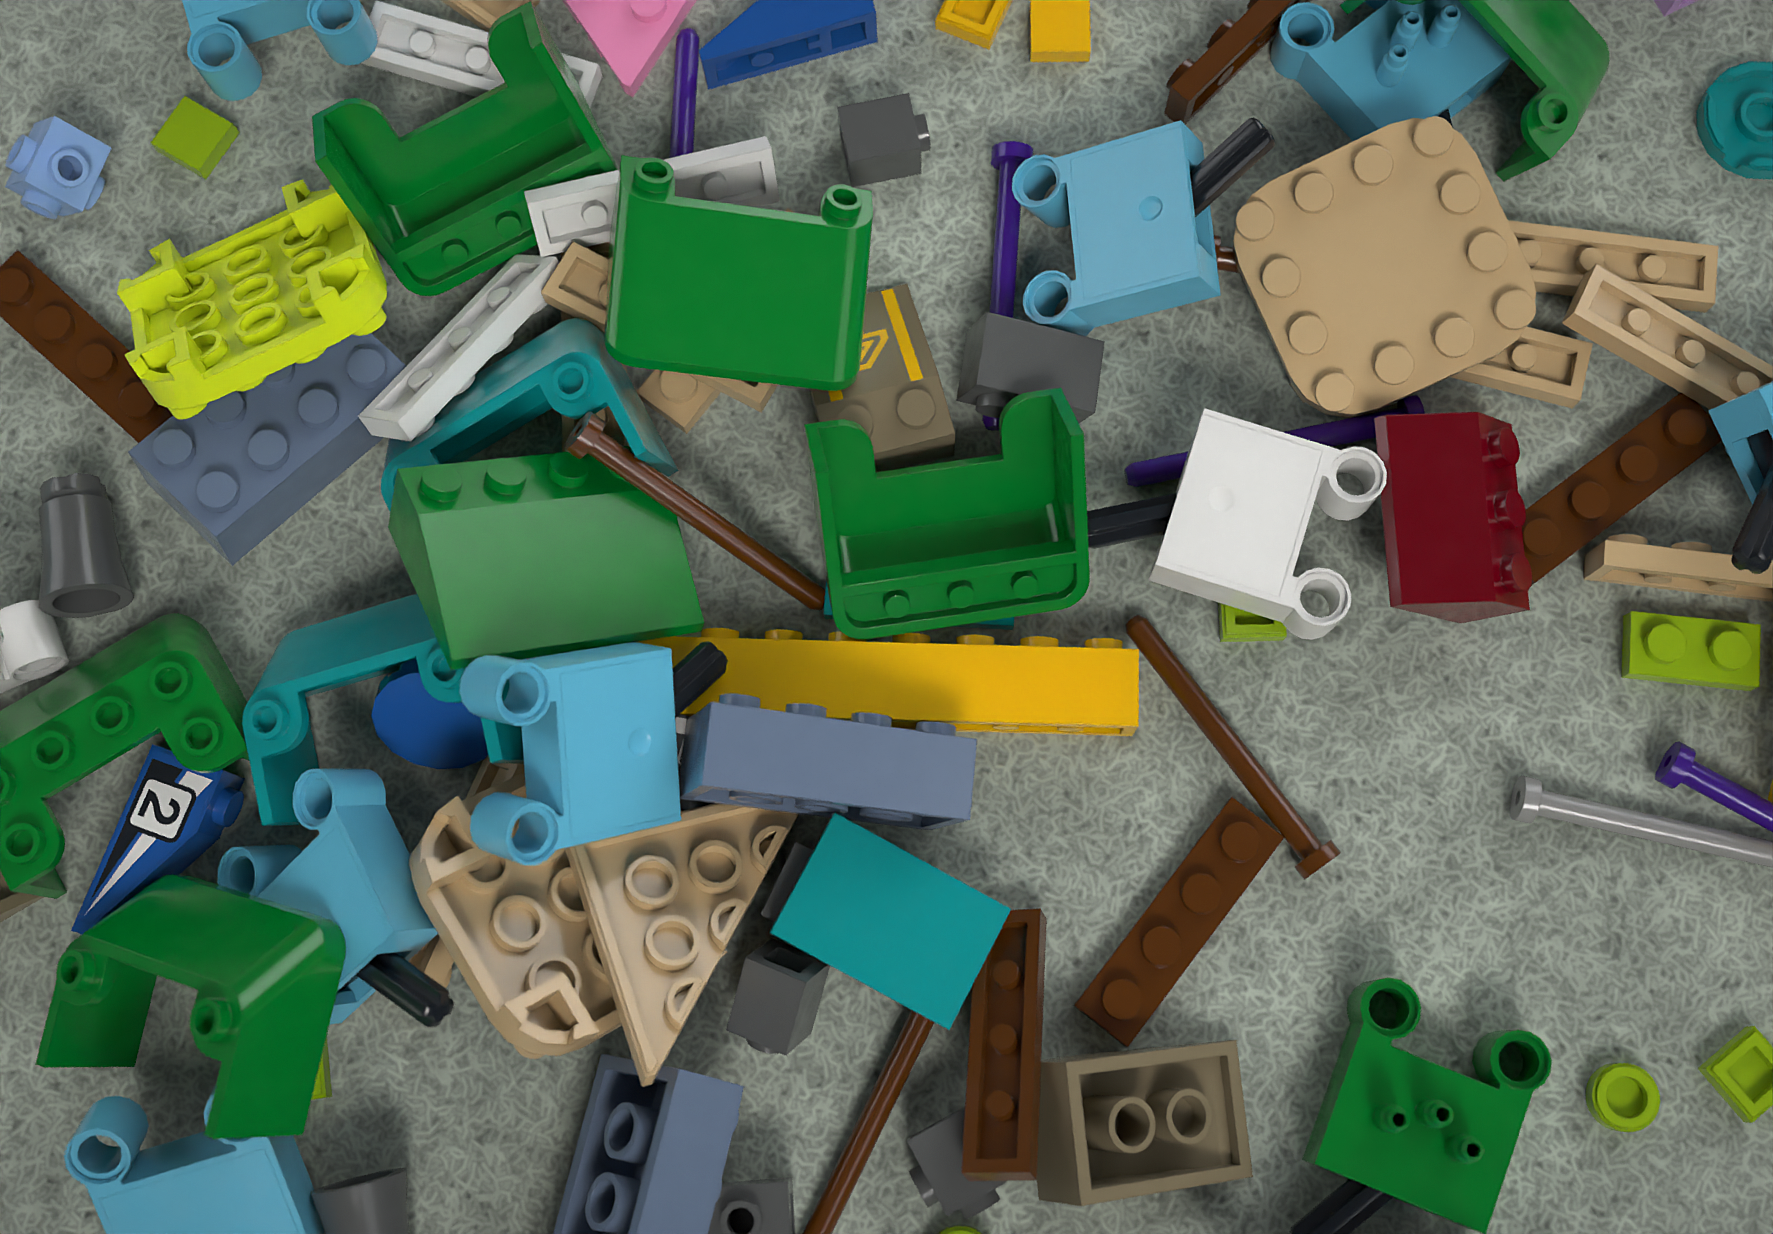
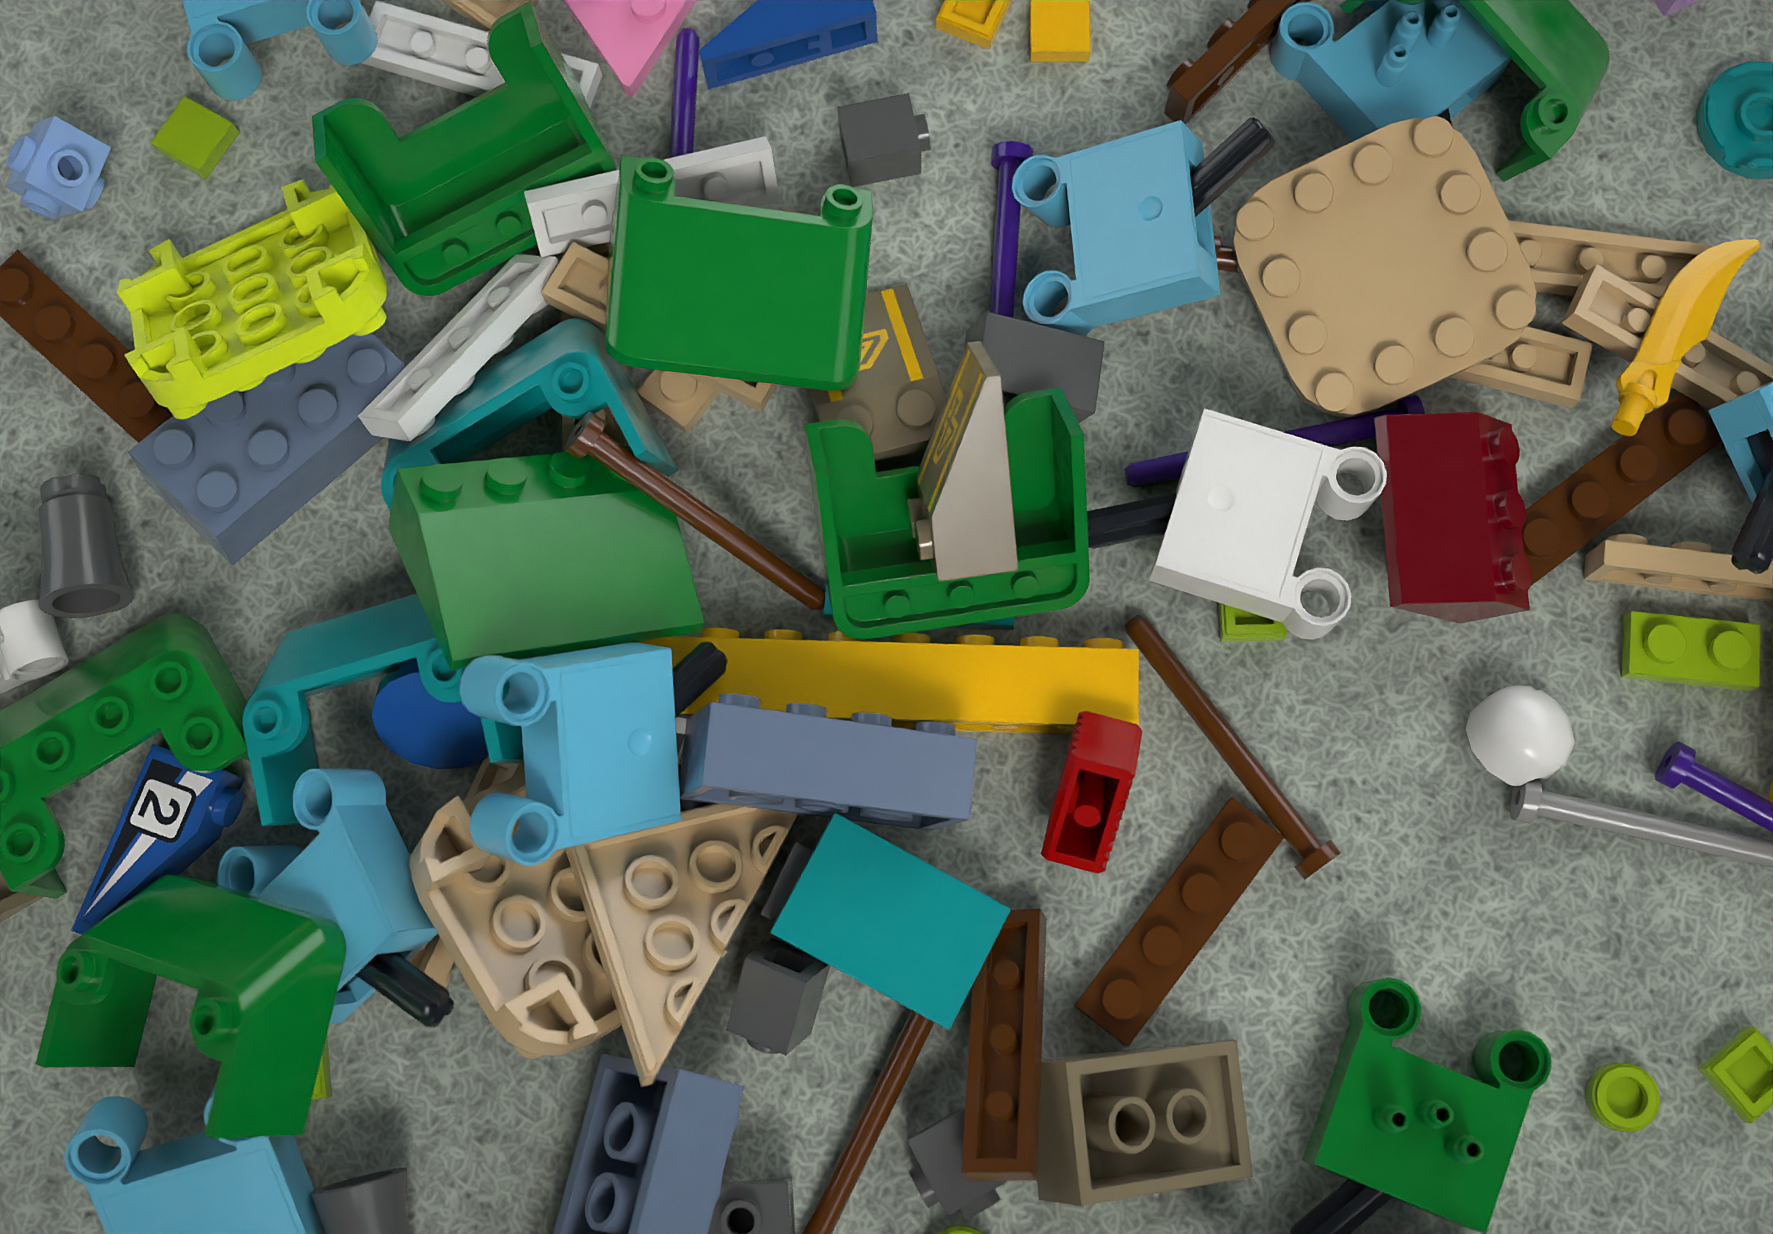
none -> dark tan slope [907,341,1018,582]
none -> red brick [1041,711,1143,874]
none -> white hair [1466,686,1575,786]
none -> yellow sword [1611,239,1761,436]

